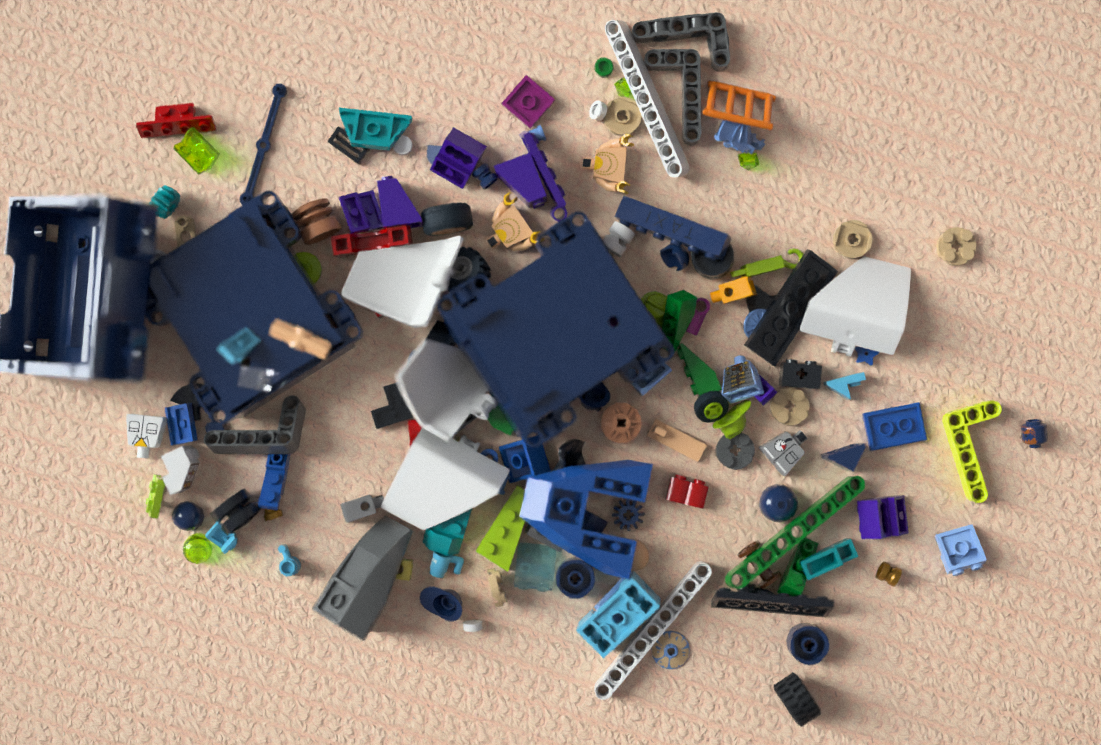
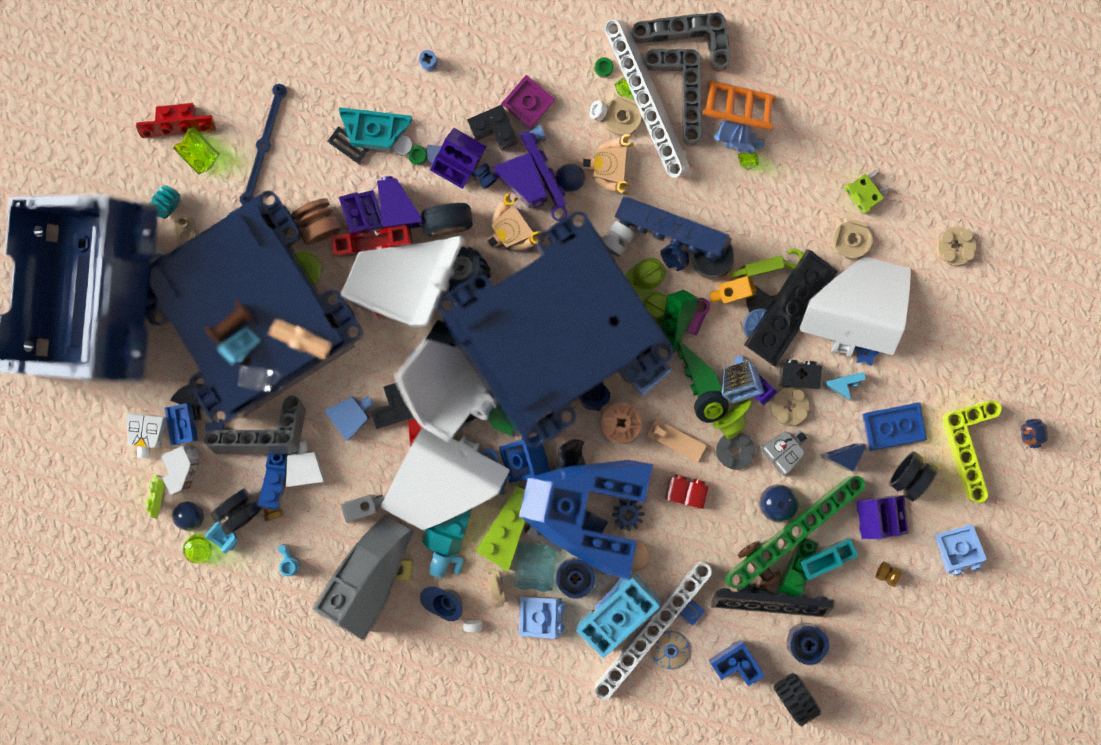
none -> reddish brown hose [205,301,256,346]
none -> white torso [286,441,326,487]
none -> medium blue torso [325,396,374,441]
none -> green tile [408,145,427,165]
none -> medium blue bush [419,50,438,71]
none -> black brick [467,104,518,151]
none -> light blue plate [519,596,565,639]
none -> dark blue hair [555,163,585,192]
none -> lime piece [625,258,666,297]
none -> blue tile [679,599,705,625]
none -> blue brick [709,639,764,686]
none -> lime piece [844,170,890,214]
none -> black wheel [889,451,938,502]

